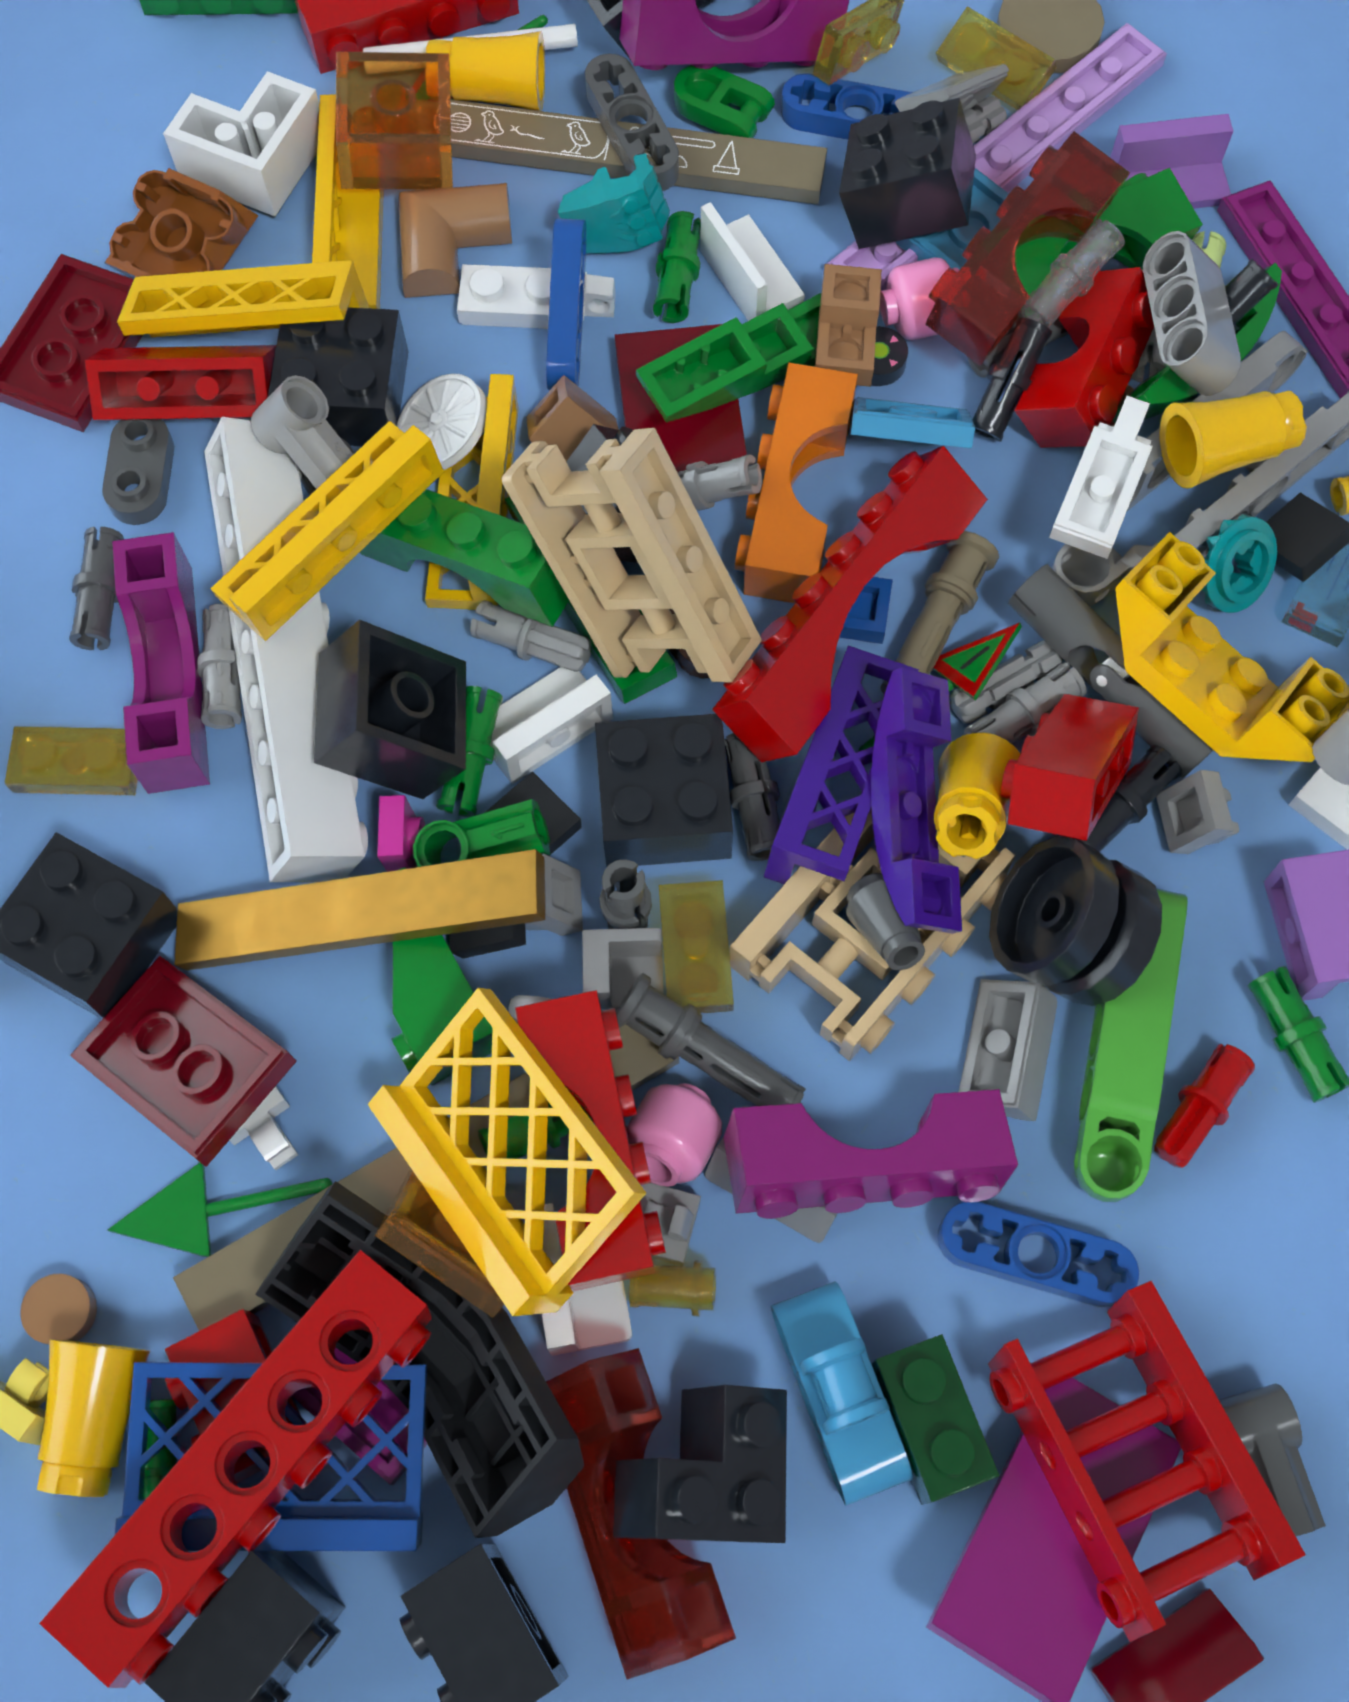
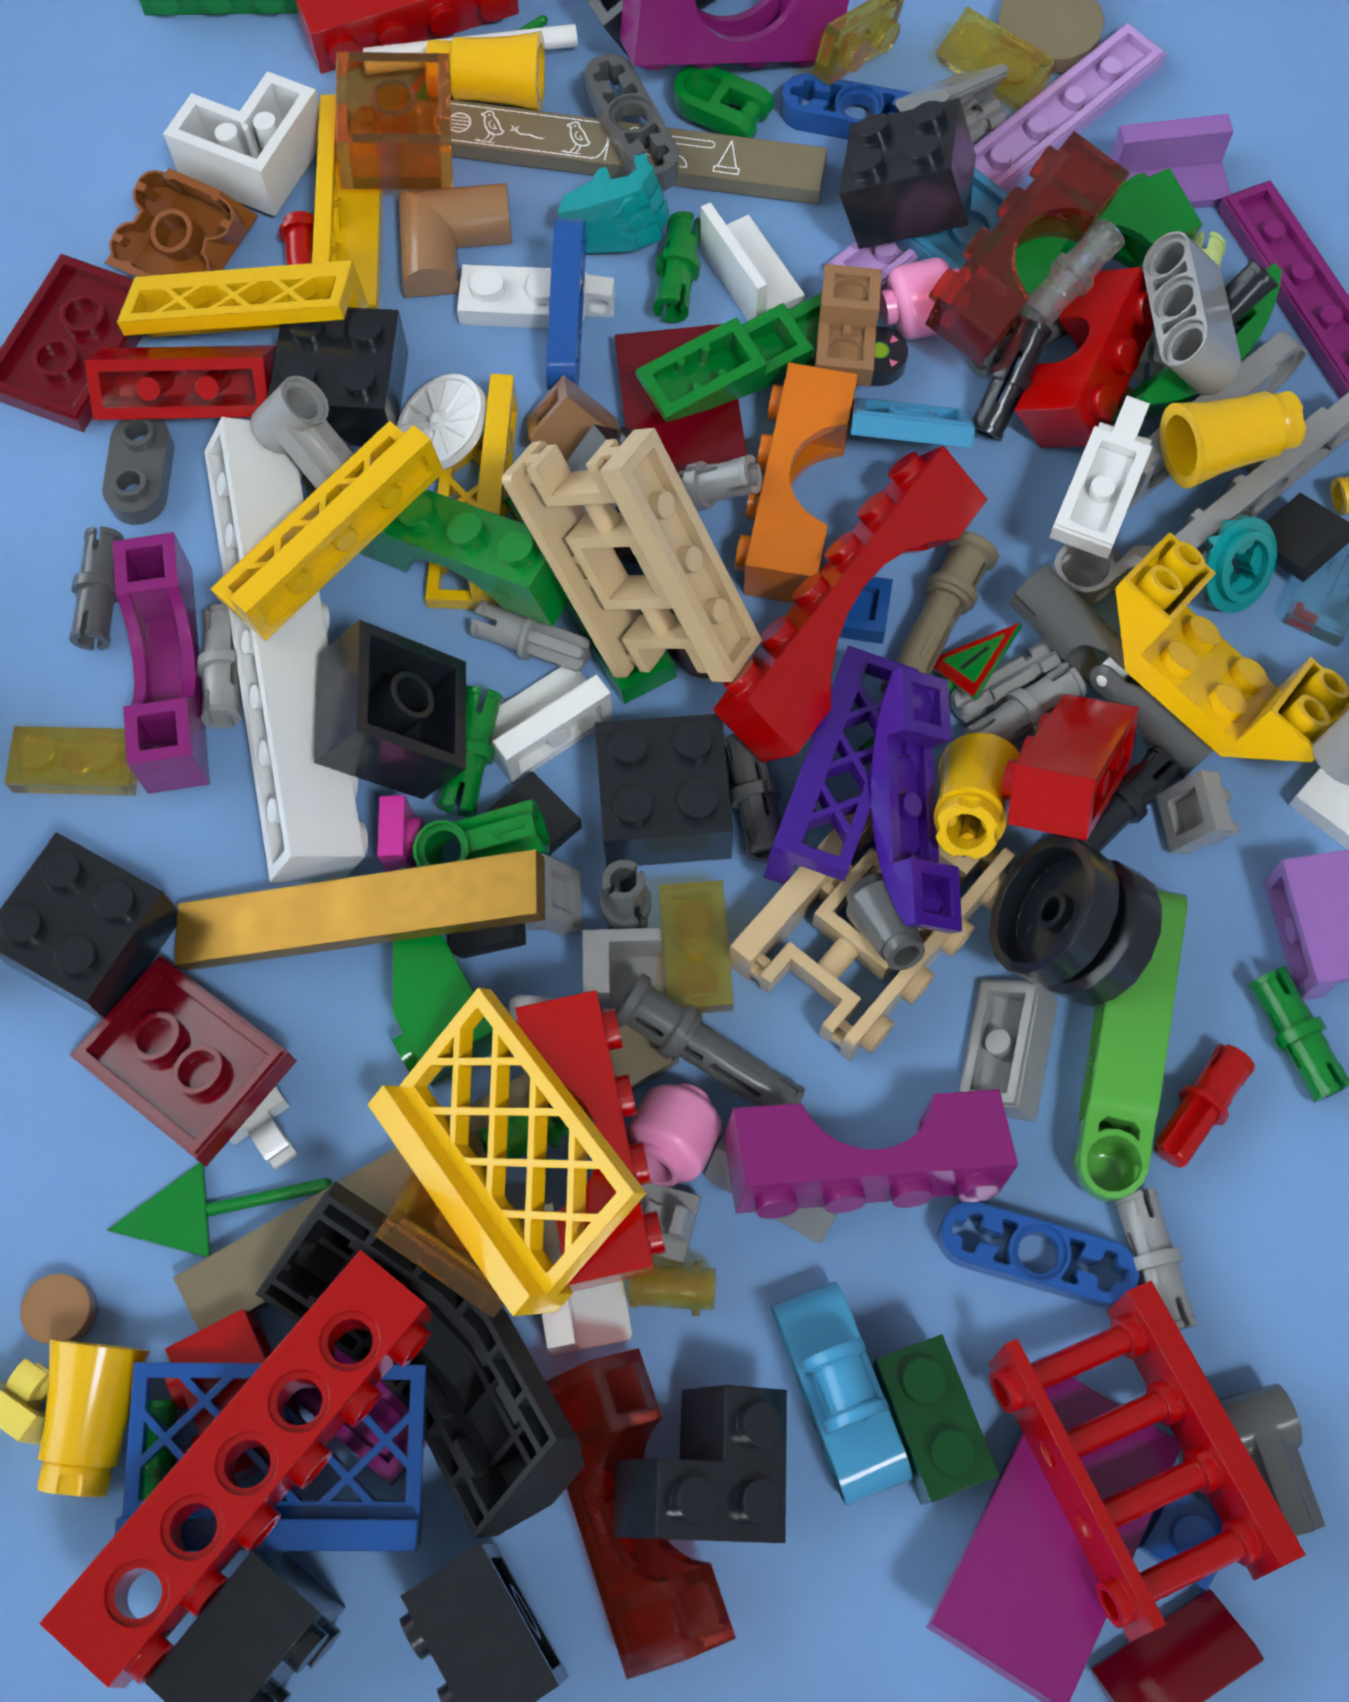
none -> red pin [278,211,314,265]
none -> light grey pin [1114,1188,1199,1330]
none -> blue plate [1137,1494,1222,1591]

